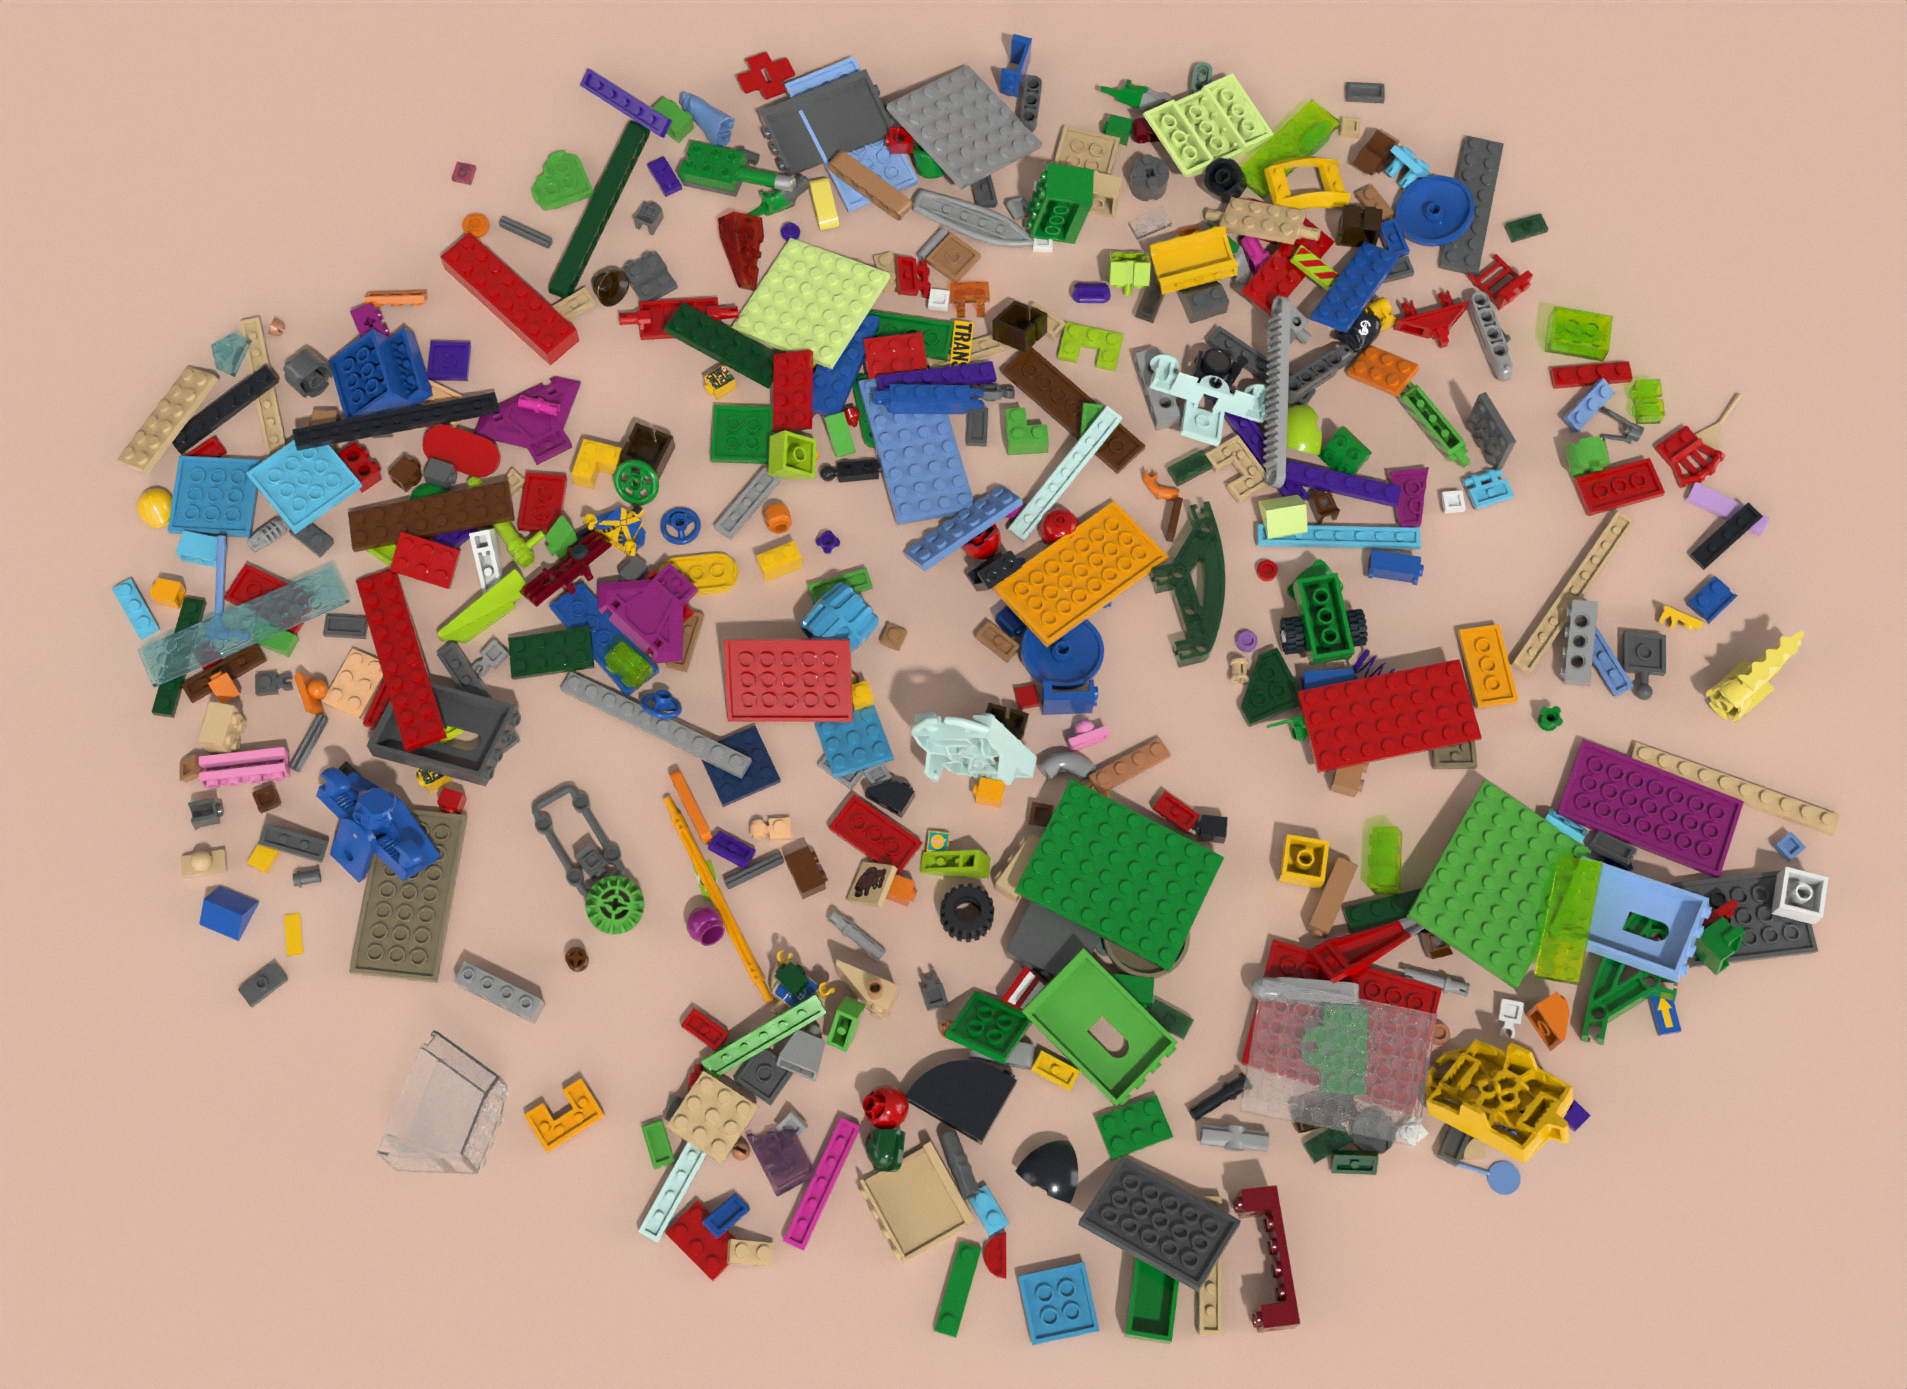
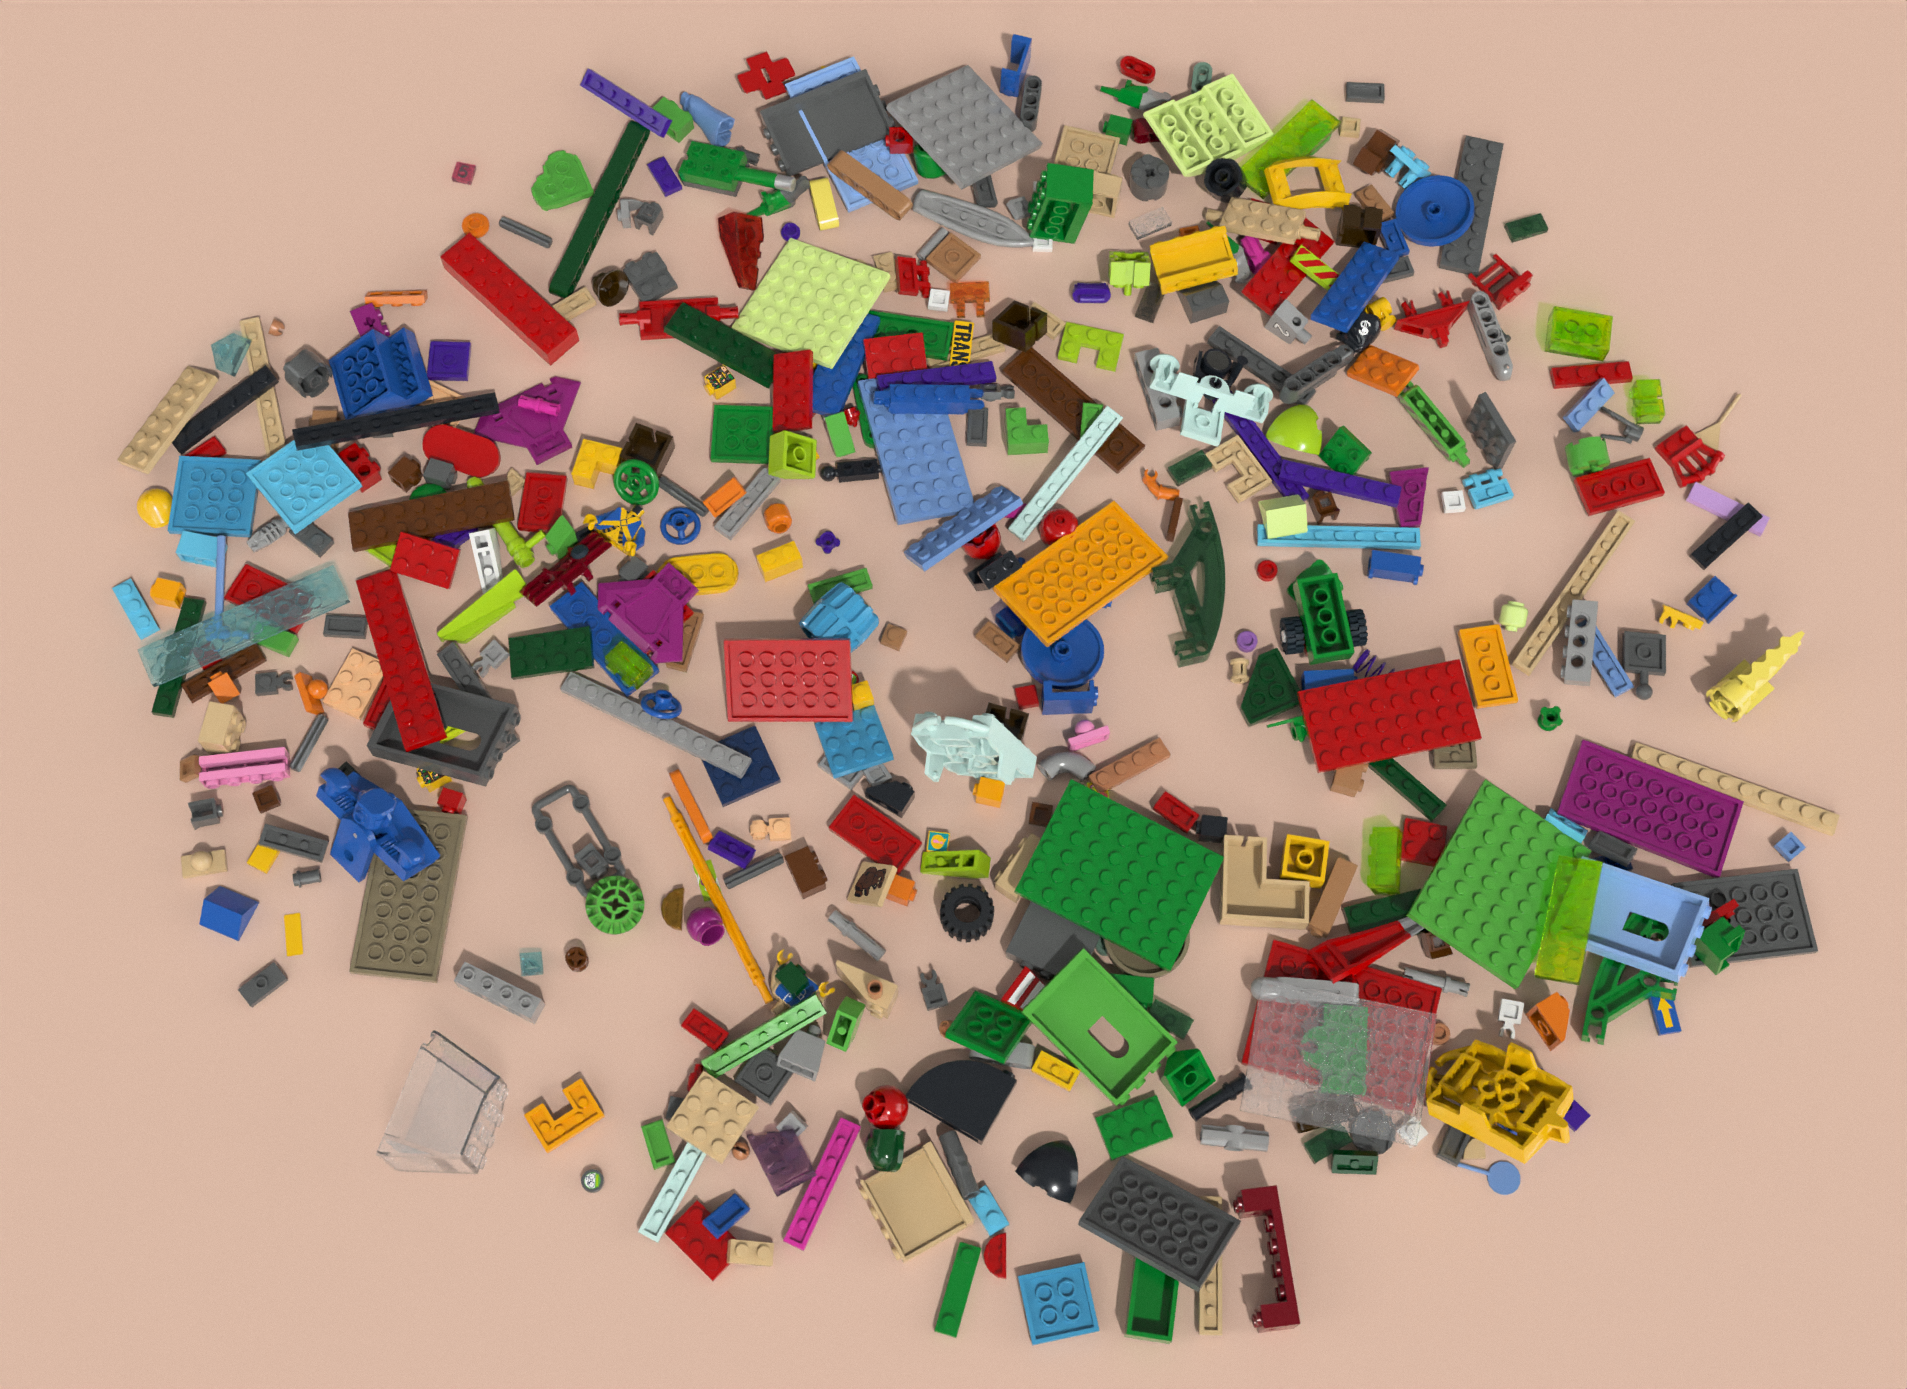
light grey gear [1263,295,1291,488] -> none
white brick [1771,867,1829,925] -> none
none -> clear light blue tile [519,952,543,976]
none -> tile [581,1169,604,1193]
none -> light grey plate [617,198,644,229]
none -> dark grey axle [659,476,709,517]
none -> pearl gold tile [661,887,684,931]
none -> orange tile [703,477,747,518]
none -> red plate [1120,56,1156,84]
none -> green slope [1160,1048,1216,1107]
none -> tan piece [1219,835,1309,930]
none -> dark green plate [1368,758,1447,822]
none -> red plate [1398,818,1447,867]
none -> yellowish green head [1499,601,1528,632]

